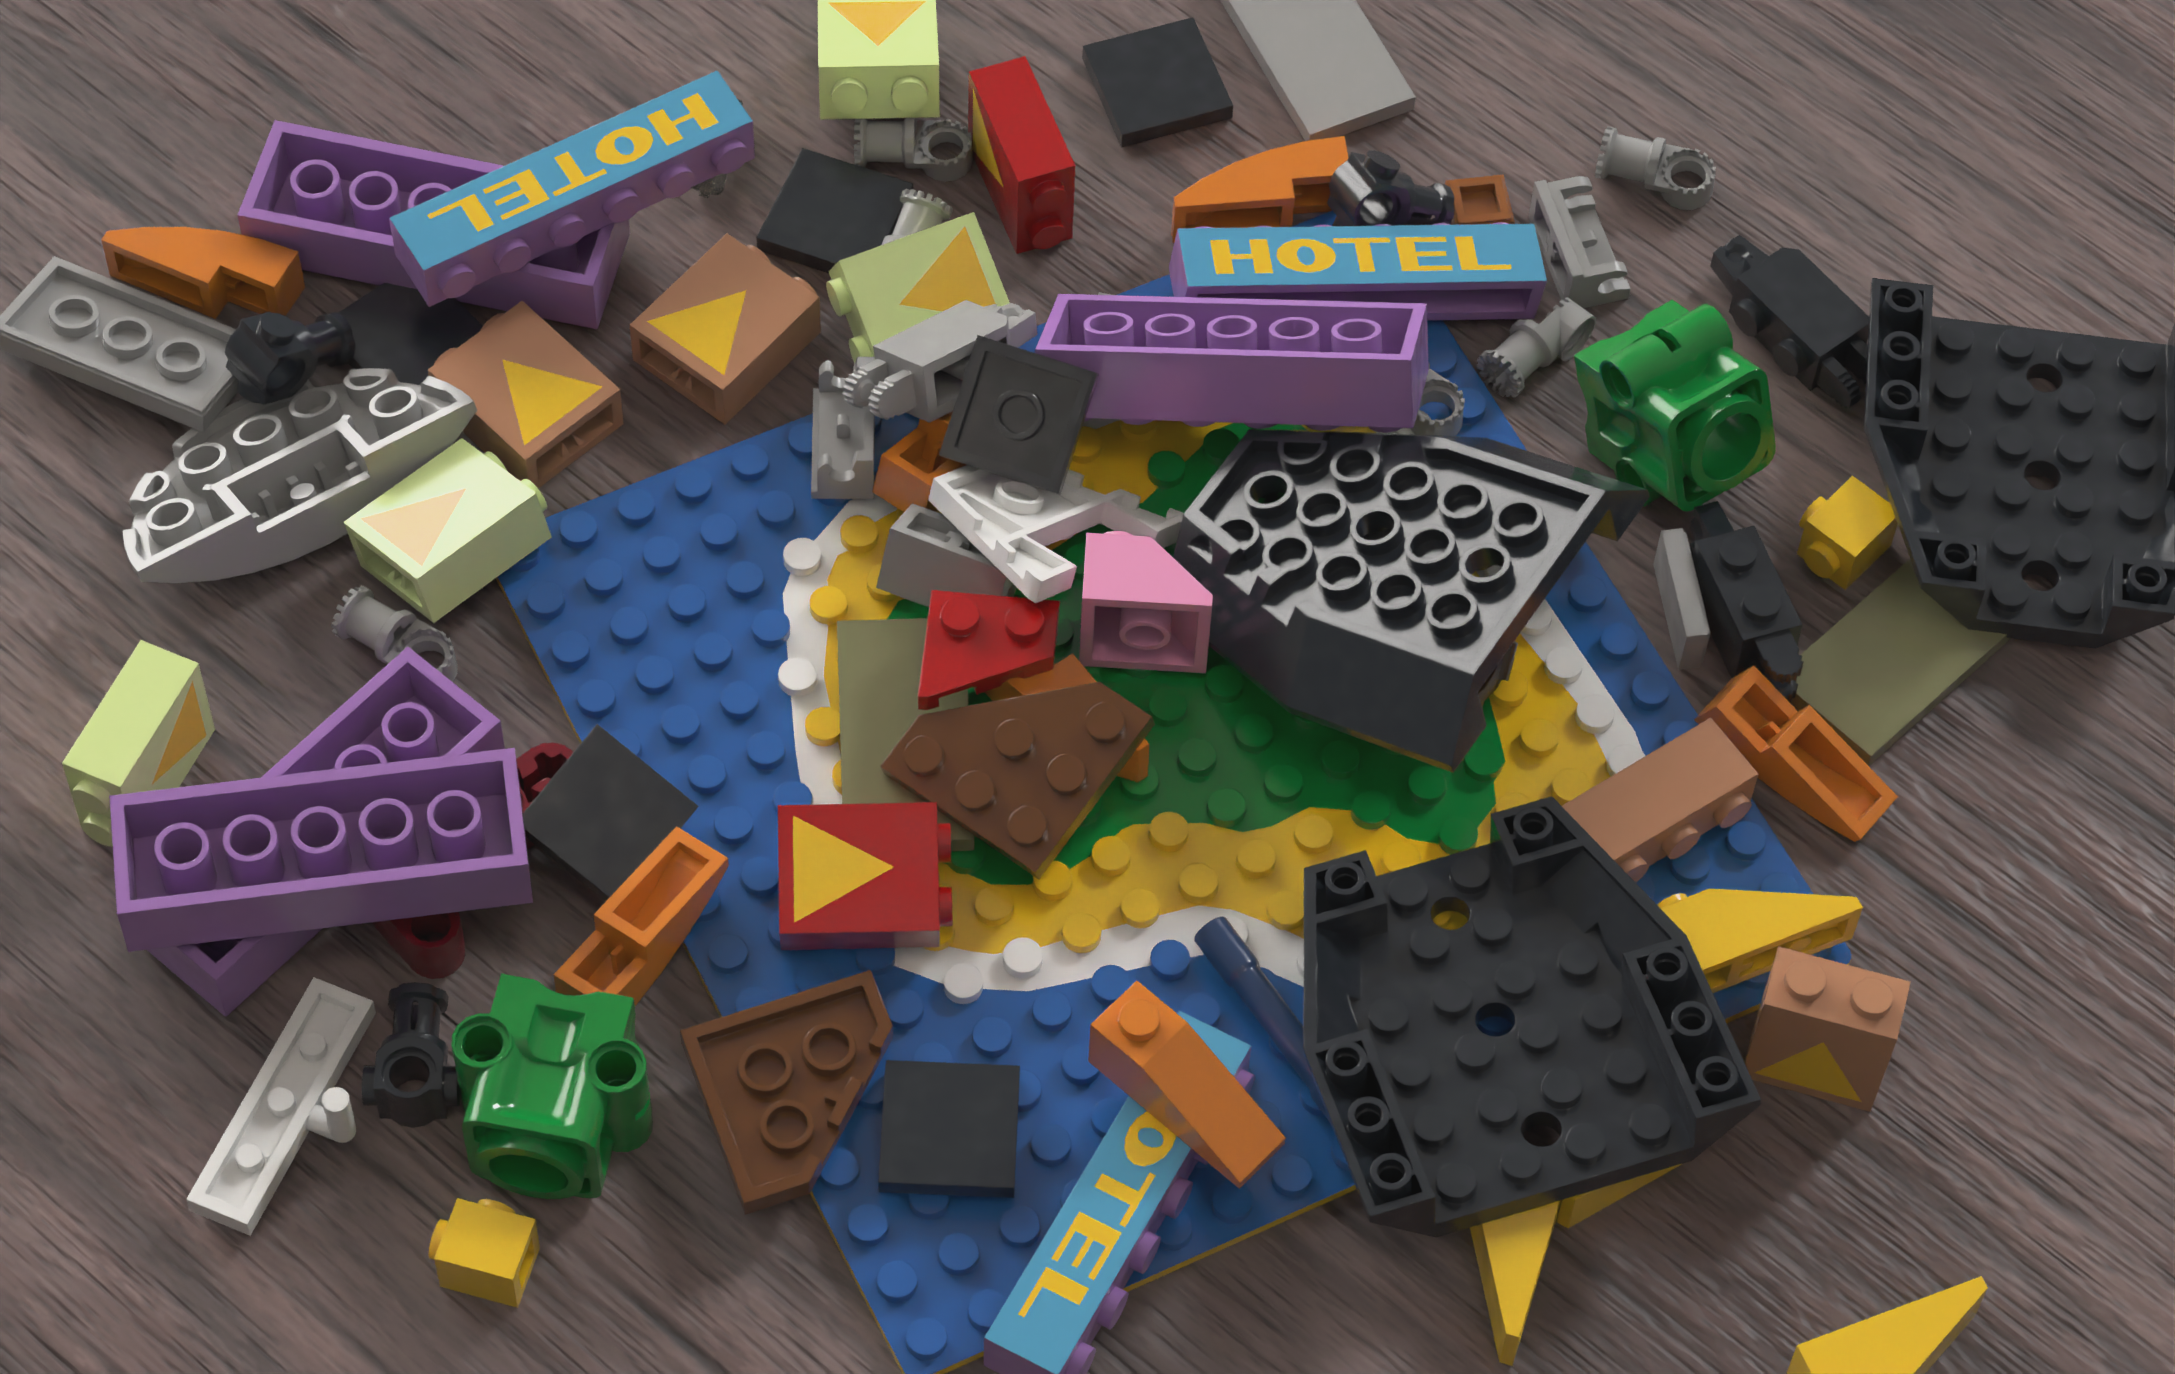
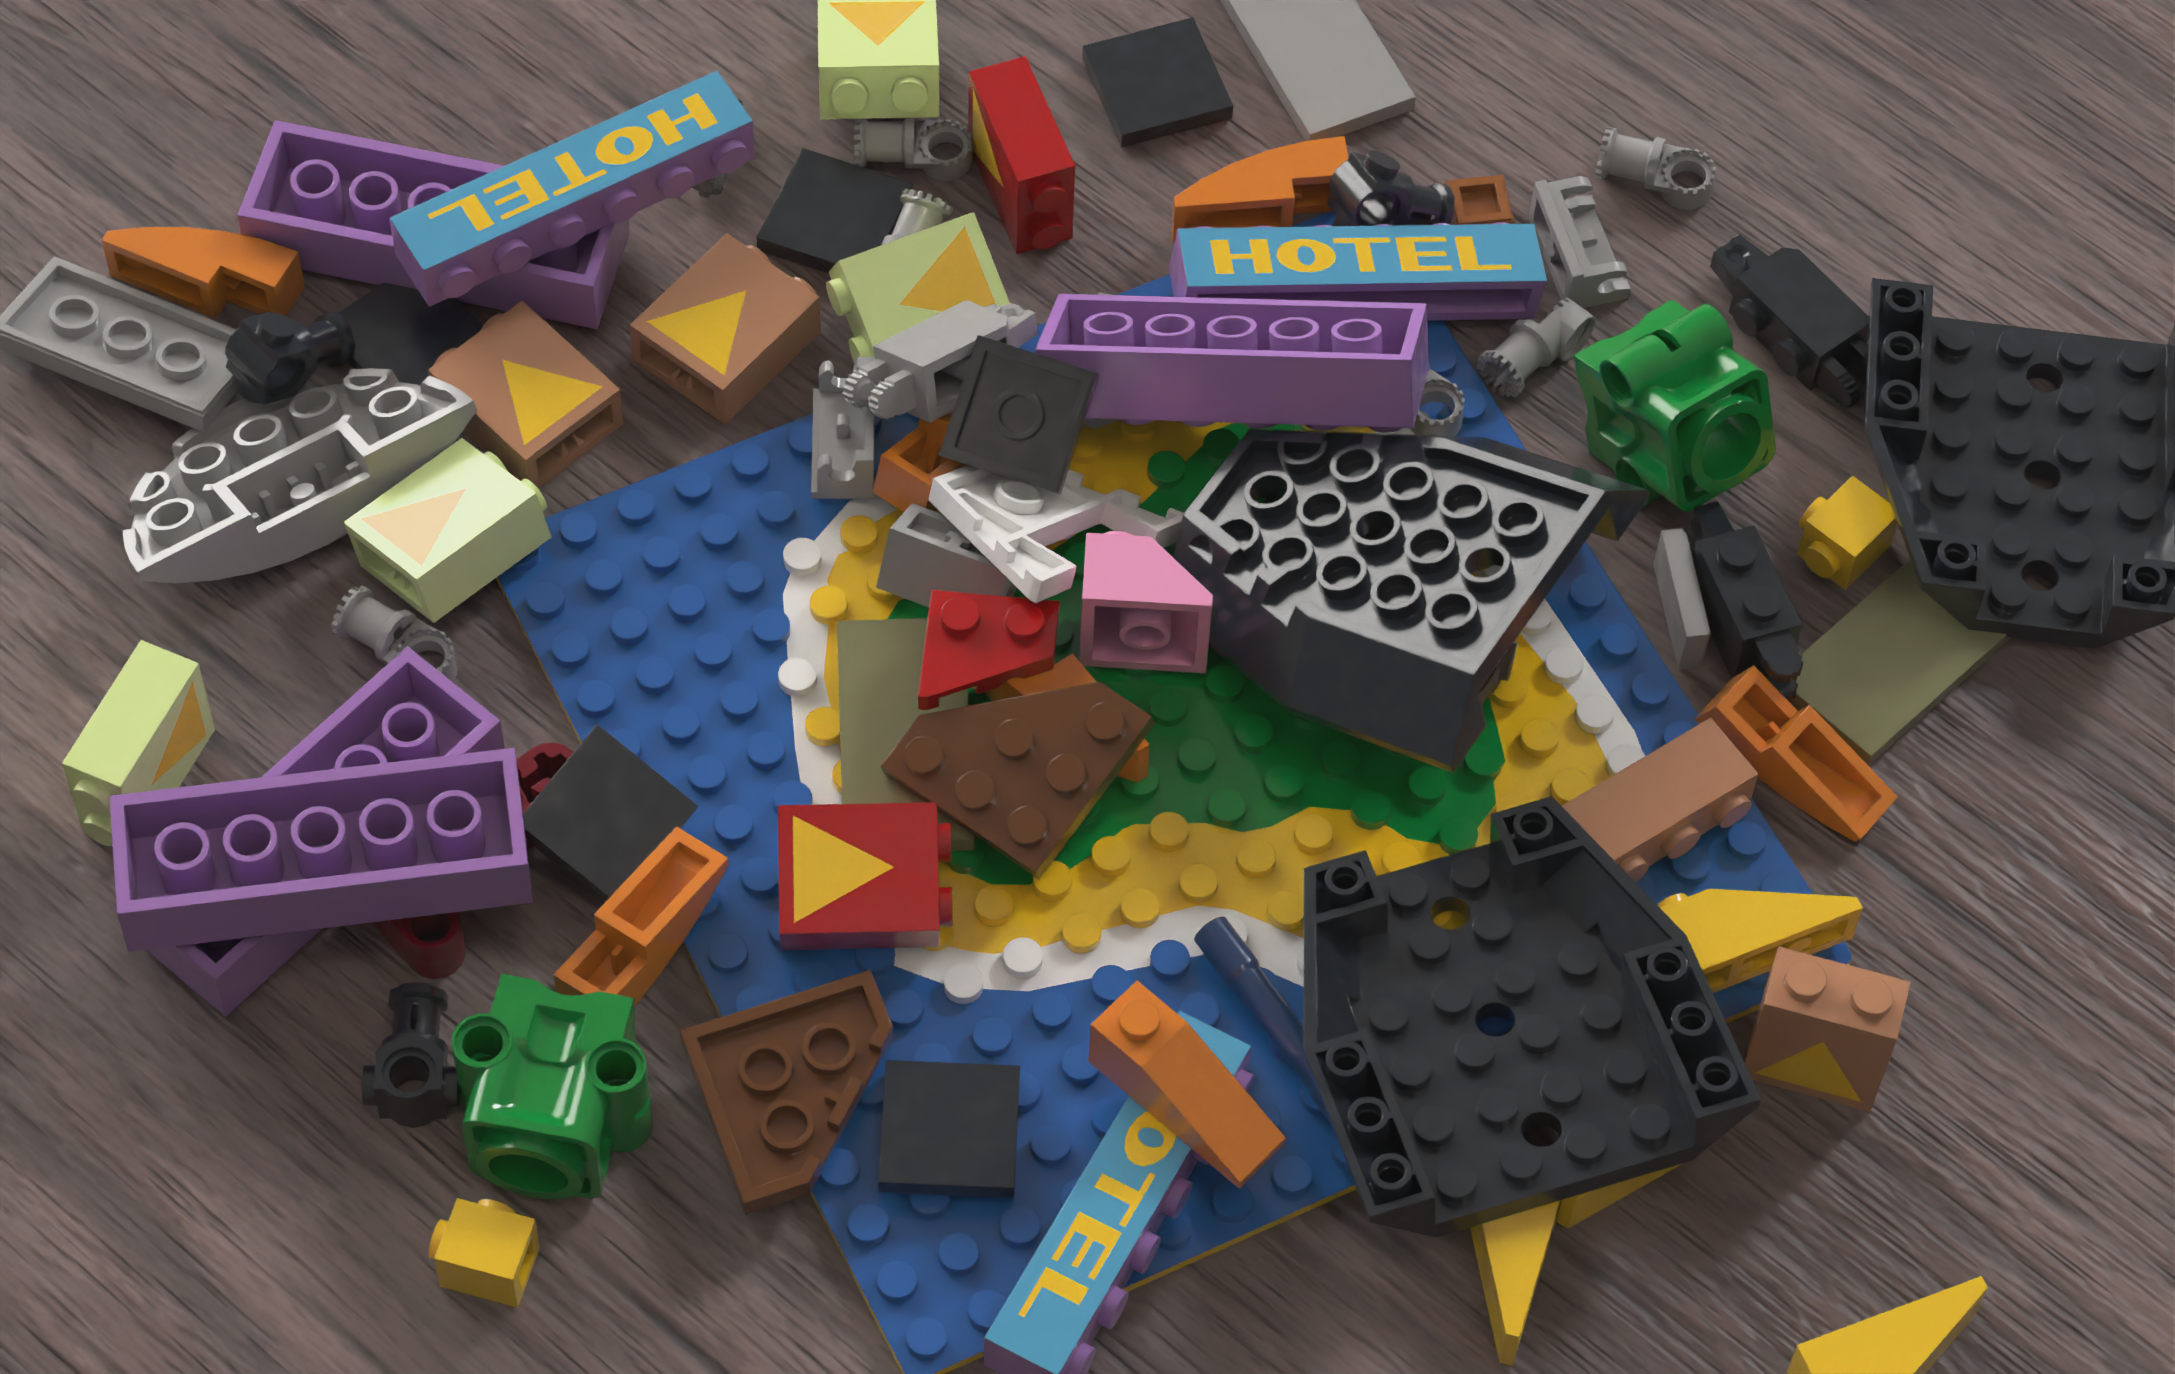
white plate [186,977,376,1236] -> none

